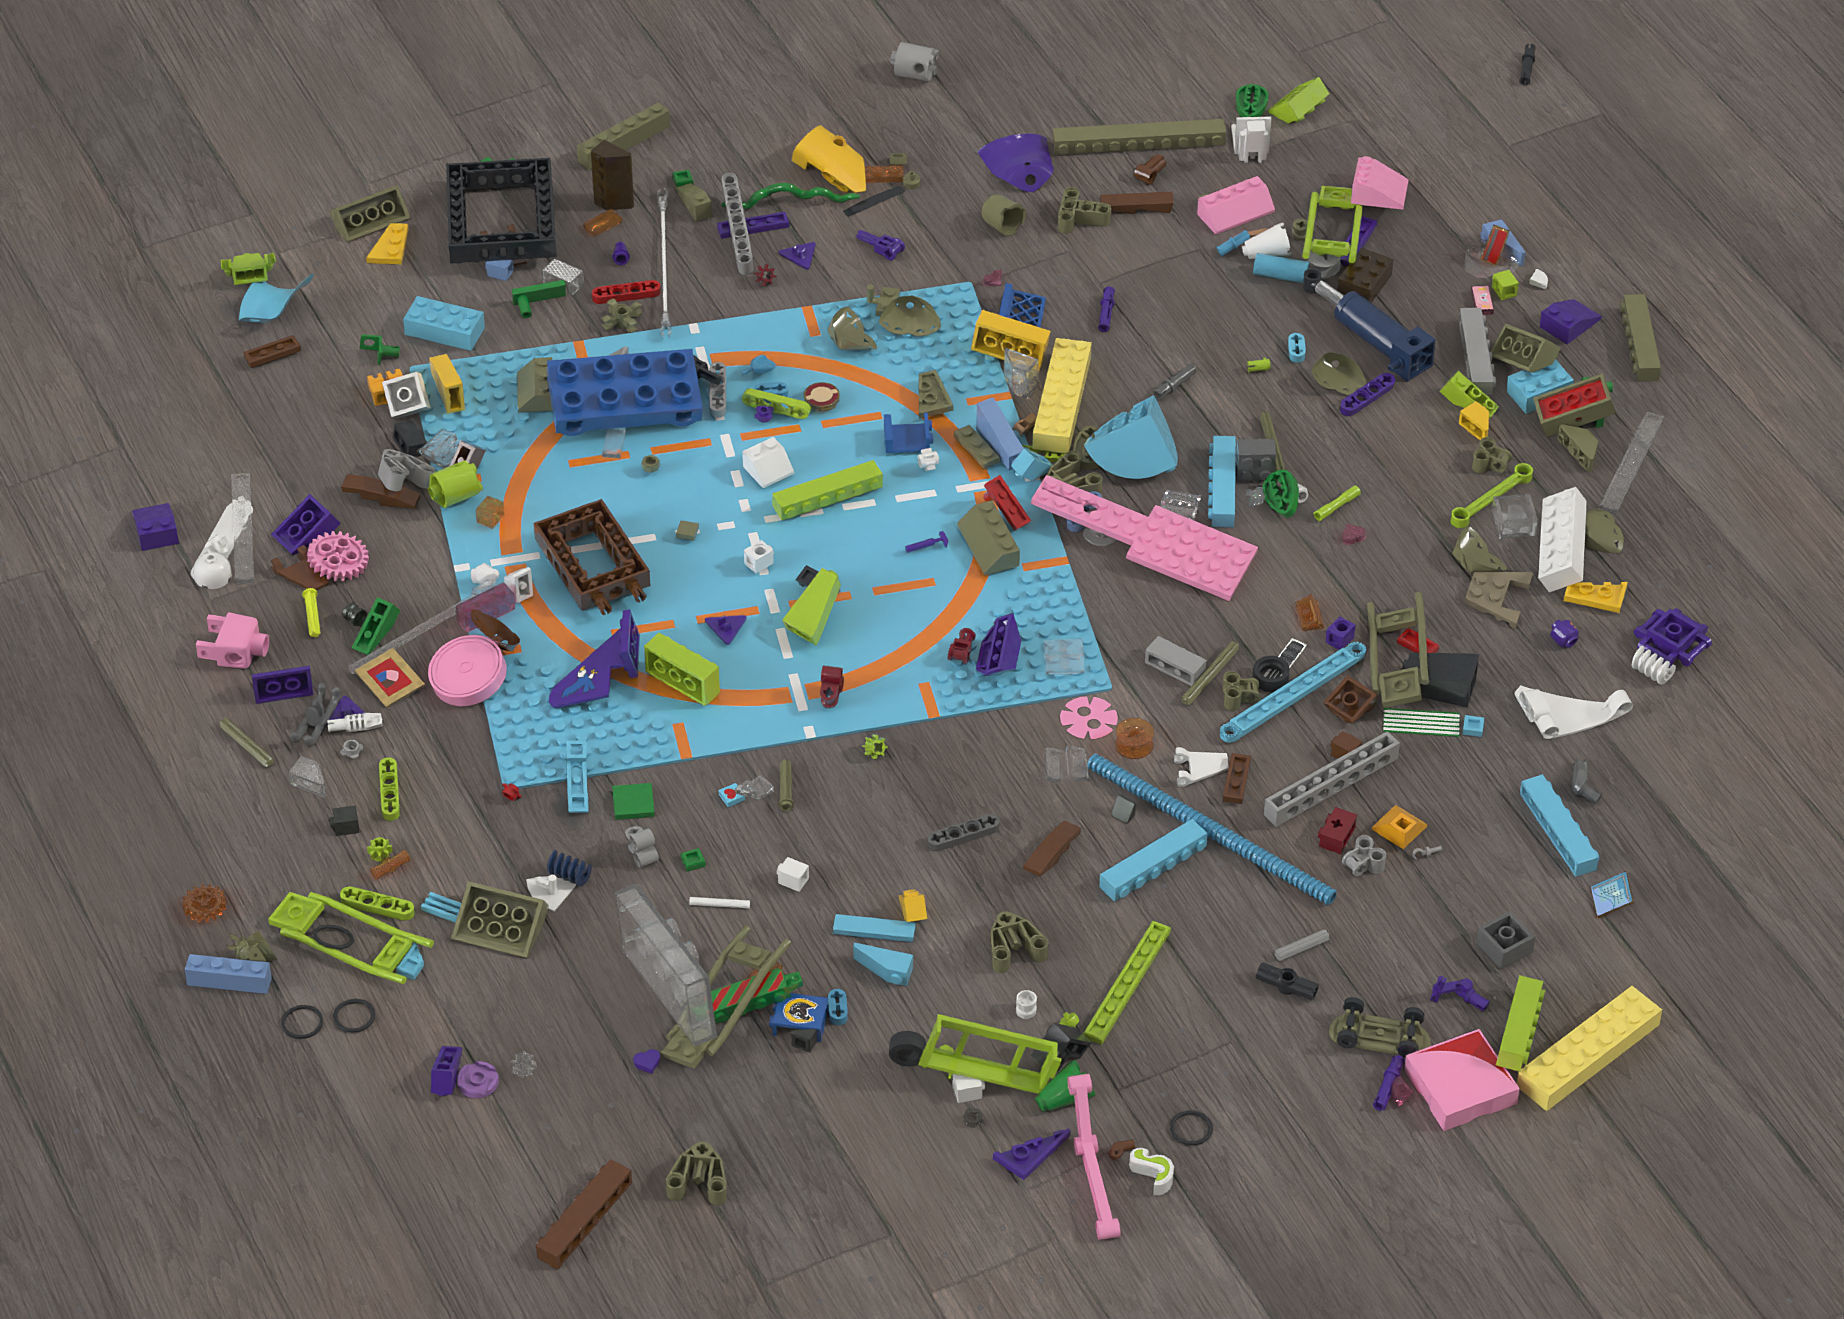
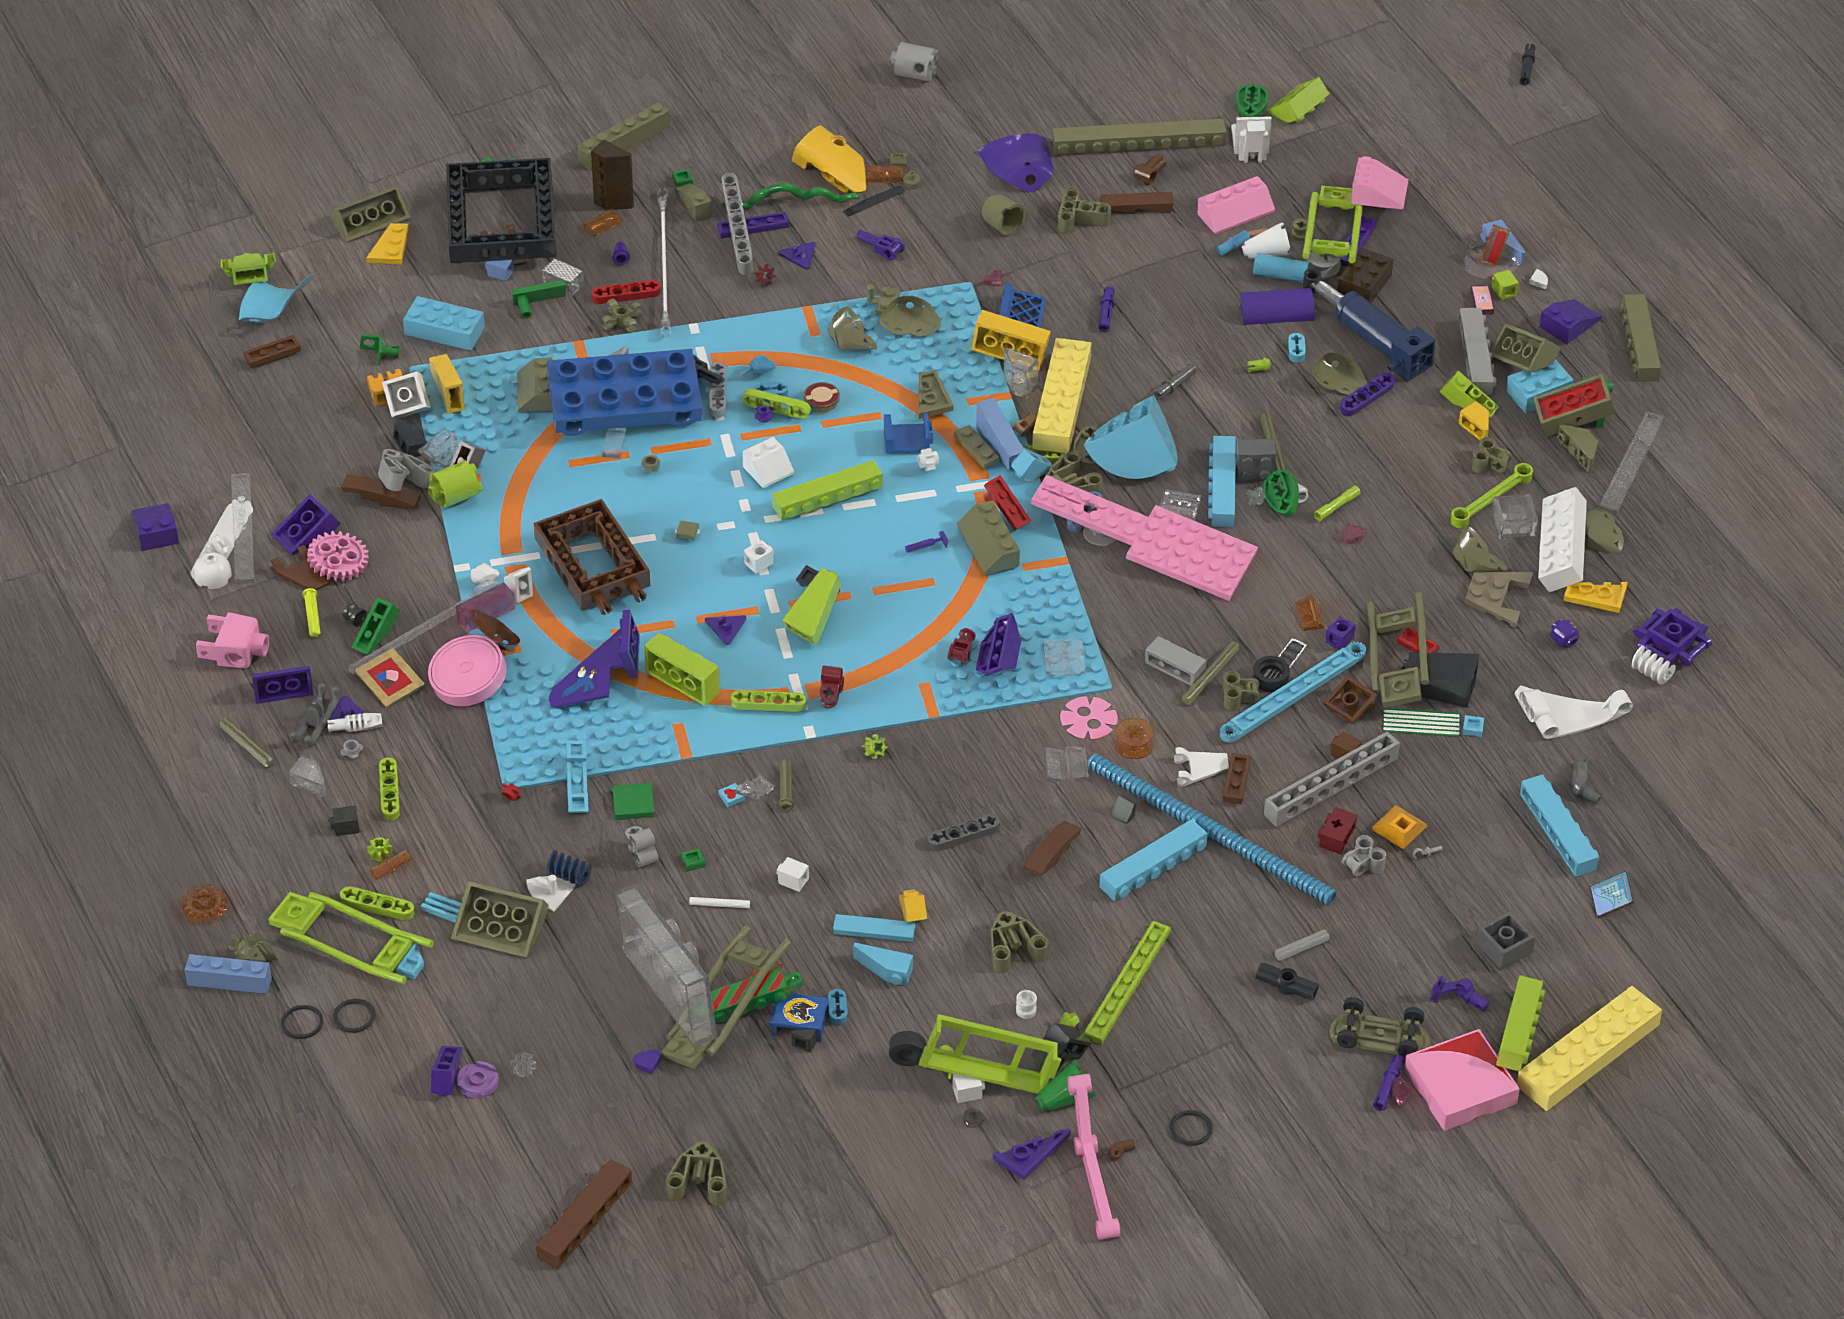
black piece [313,925,354,949] -> none
clear orange brick [476,496,505,529] -> none
white animal [1129,1148,1174,1195] -> none
none -> lime beam [731,690,806,712]
none -> dark purple brick [1240,288,1315,325]

